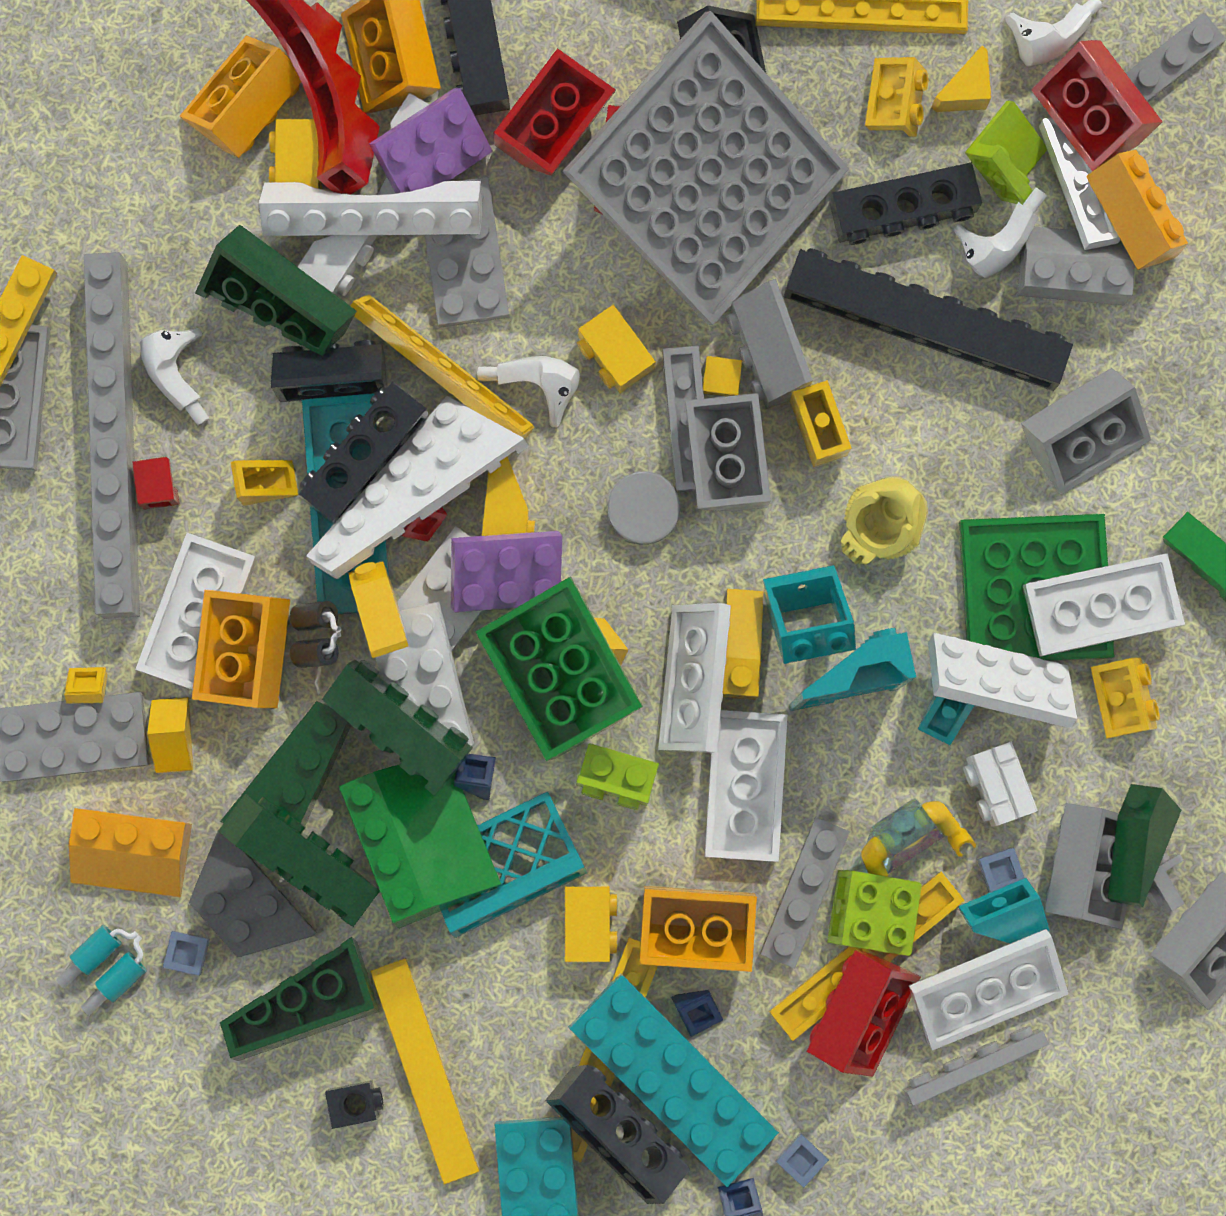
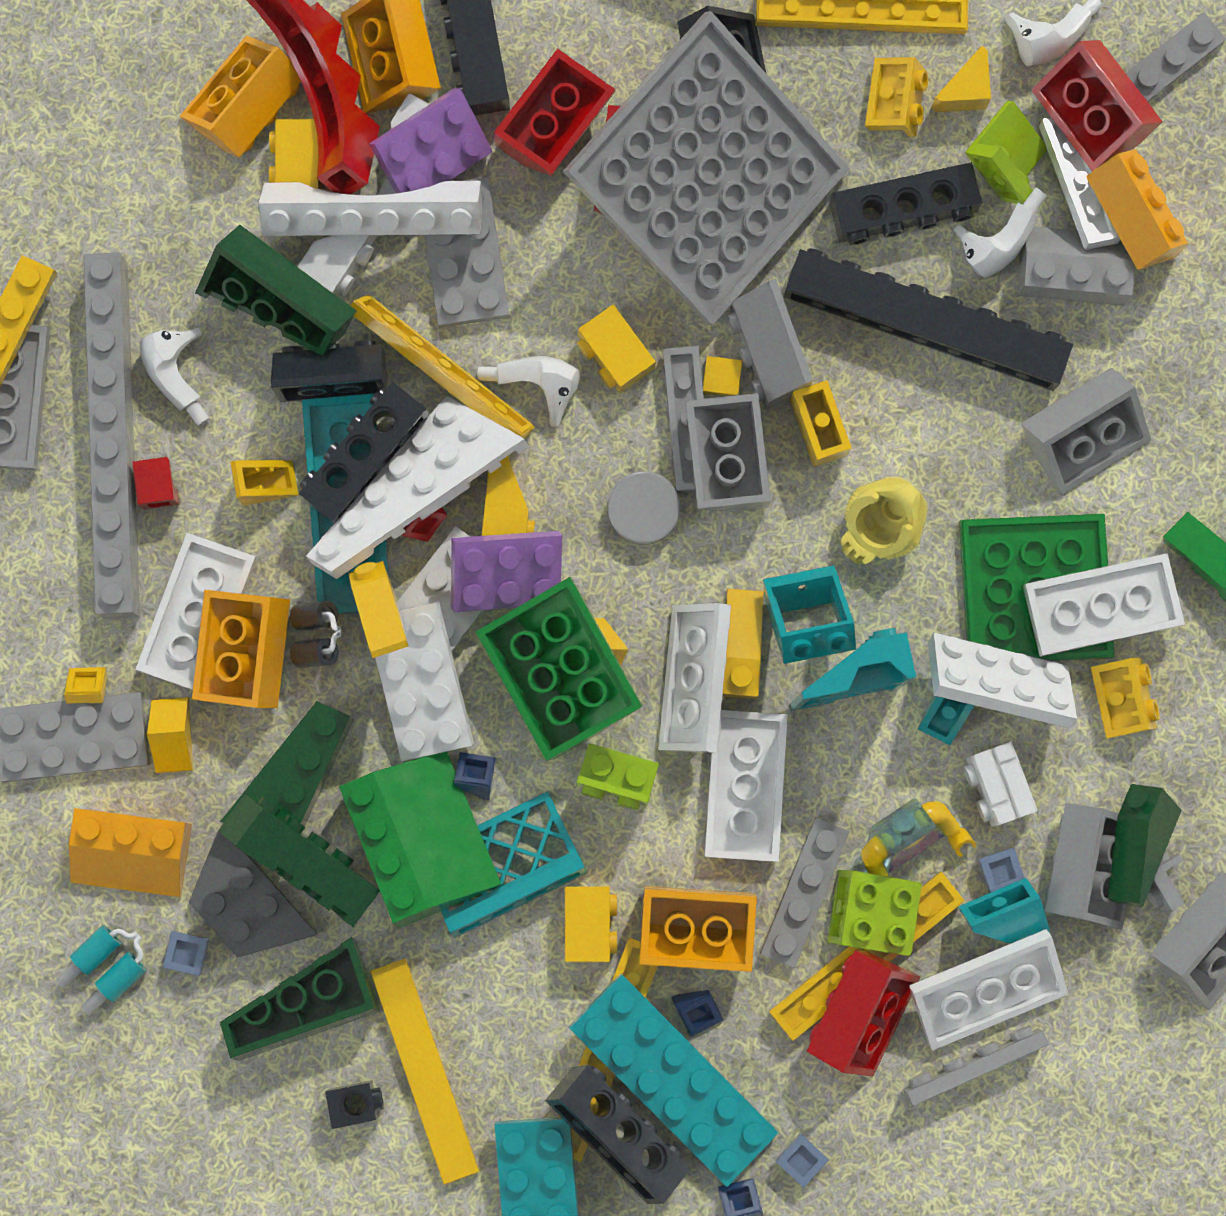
dark green wedge [322,659,473,796] -> none

